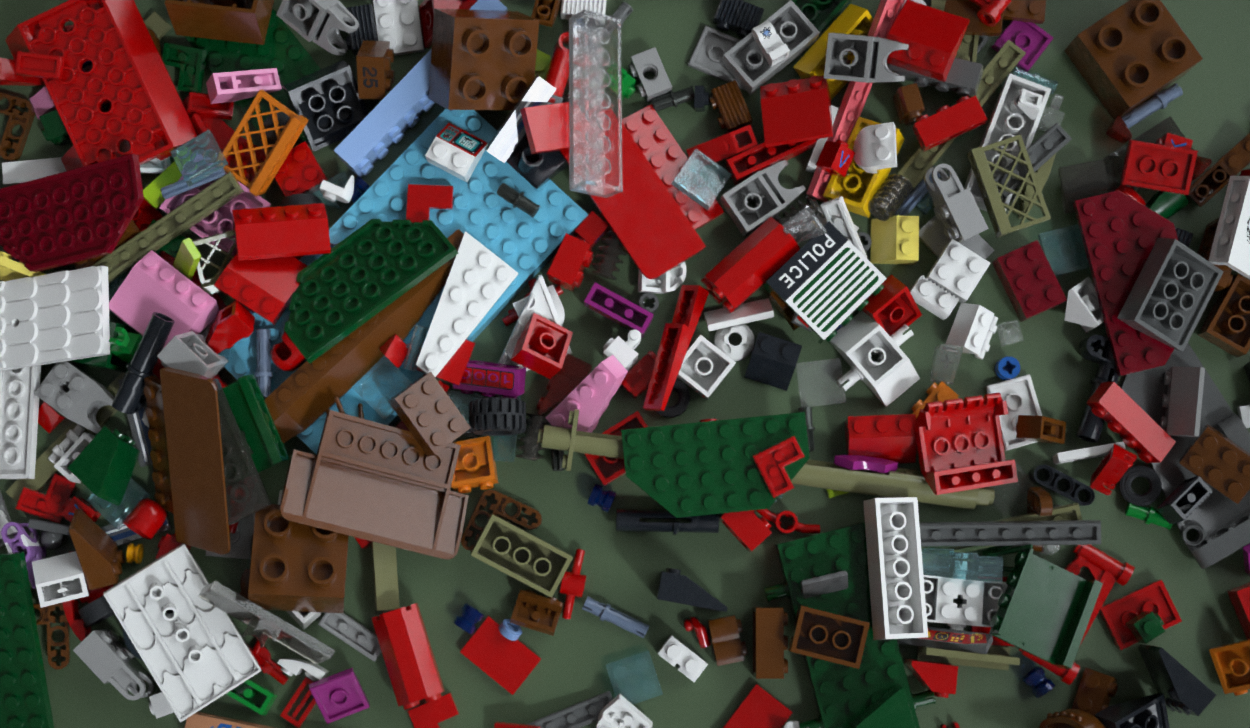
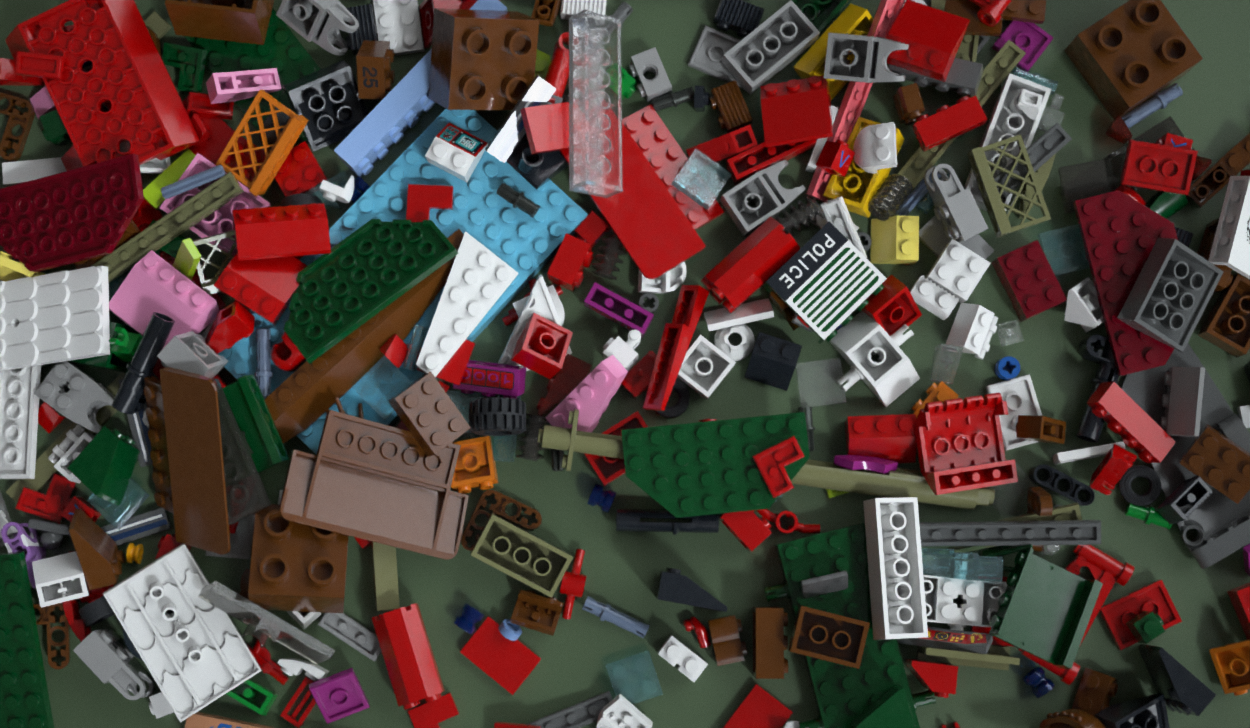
red helmet [122,499,167,539] -> none
clear light blue plate [170,130,228,187] -> none
white leg [752,20,790,67] -> none
clear slope [782,205,827,243] -> none

